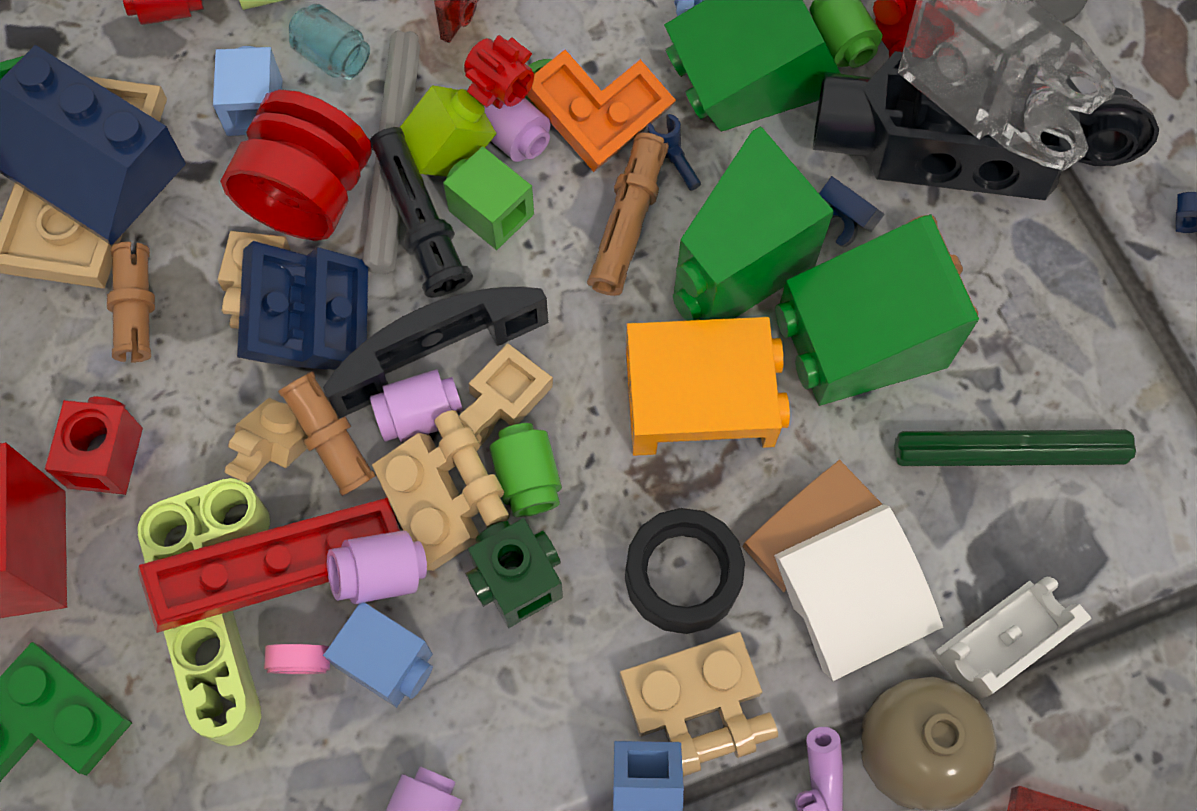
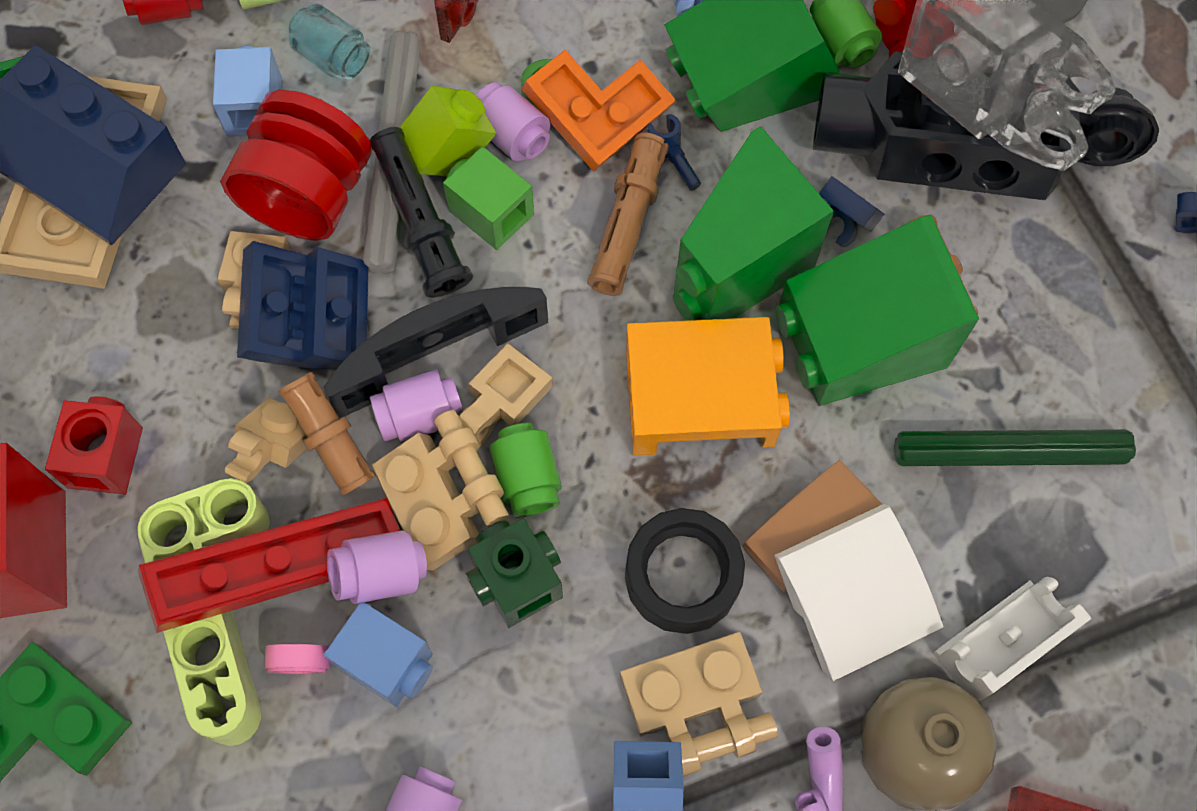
medium nougat pin [107,242,155,363] -> none
red gear [464,35,534,109] -> none

